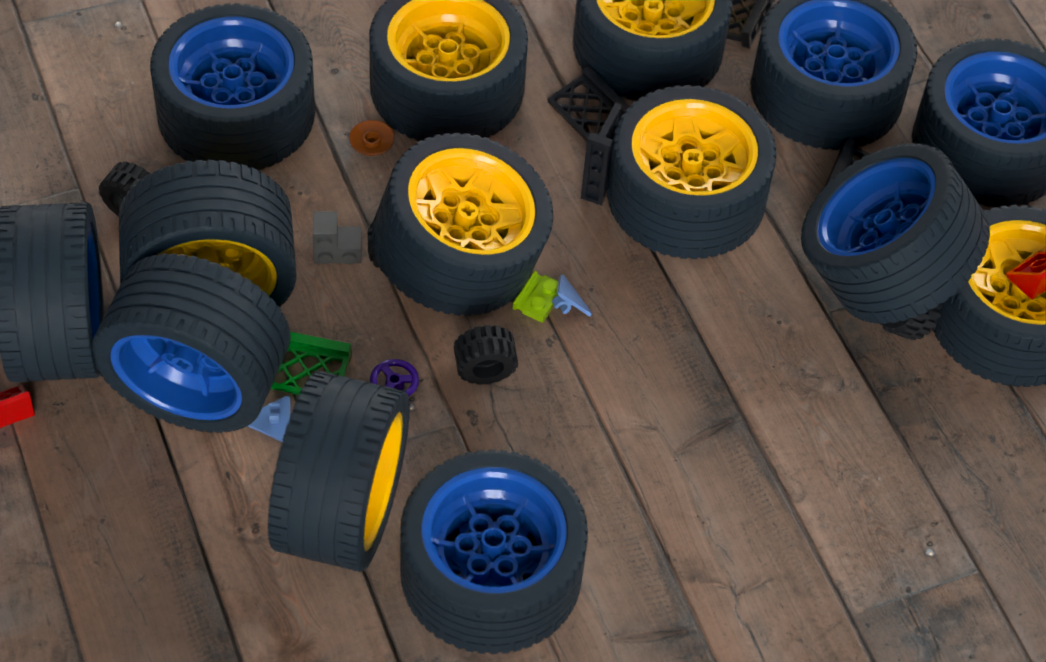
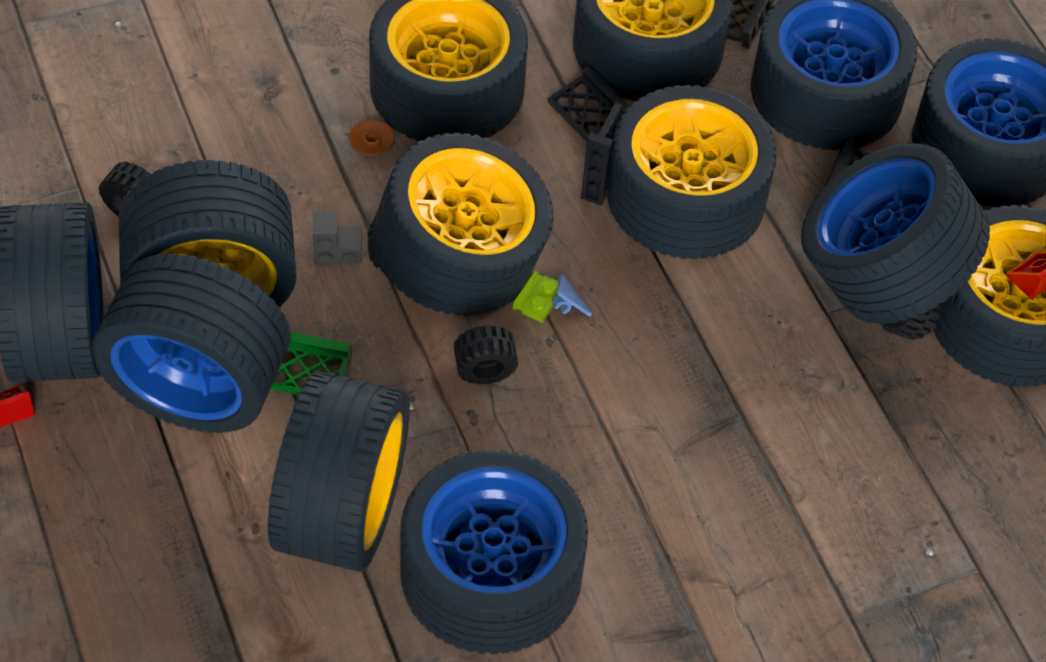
wheel [150,3,315,170] -> none
medium blue piece [248,396,290,442] -> none
dark purple piece [370,359,419,397] -> none

